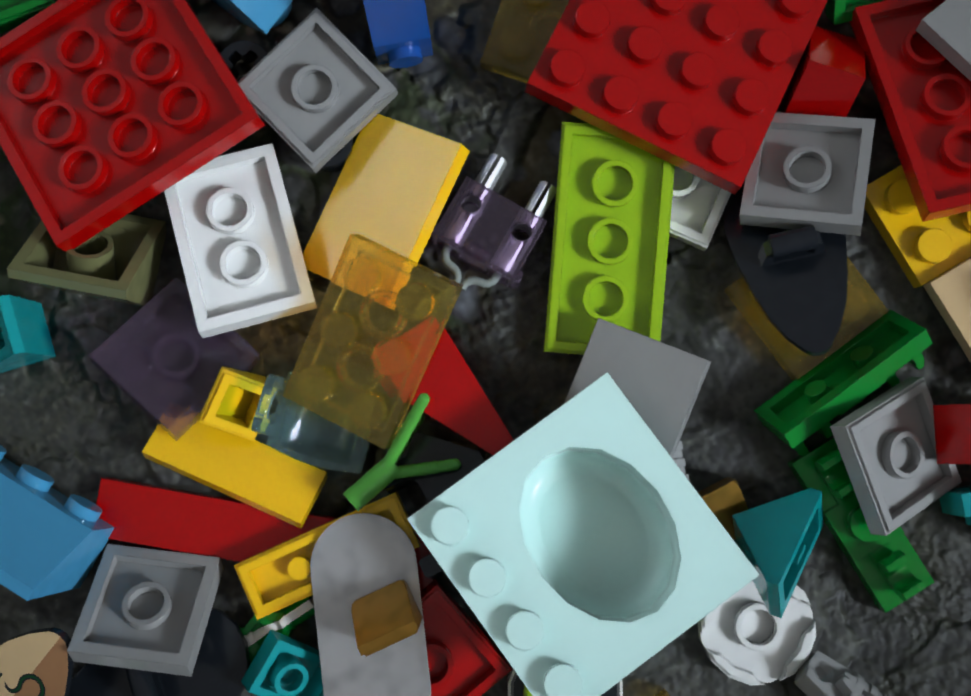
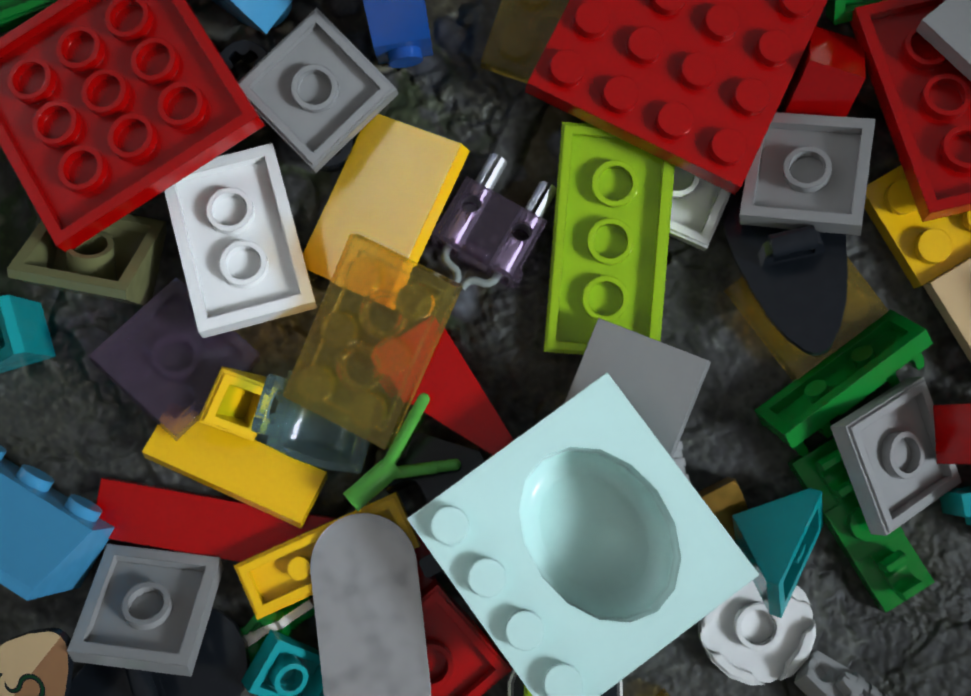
pearl gold slope [351,580,423,657] -> none

